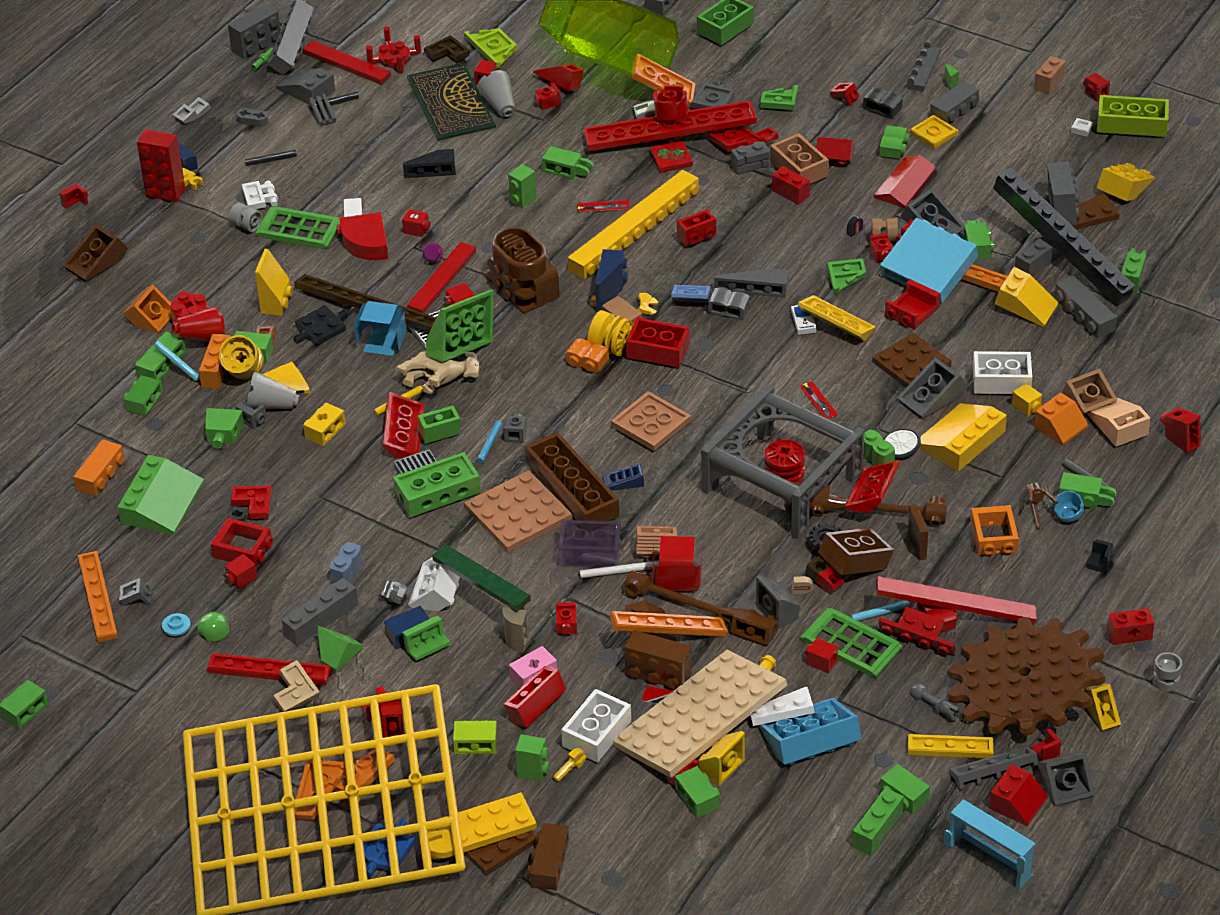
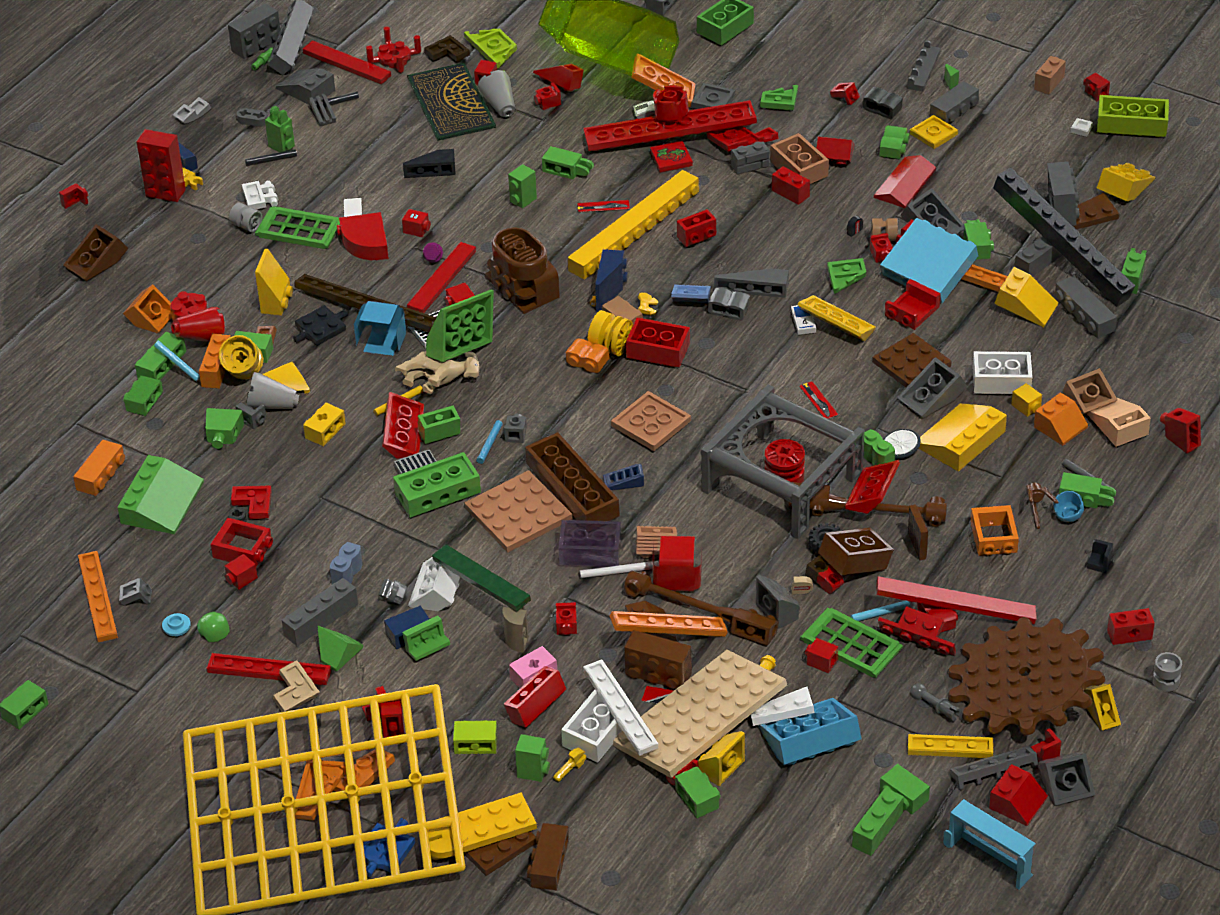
none -> bright green hinge [265,106,295,152]
none -> white tile [583,660,658,756]

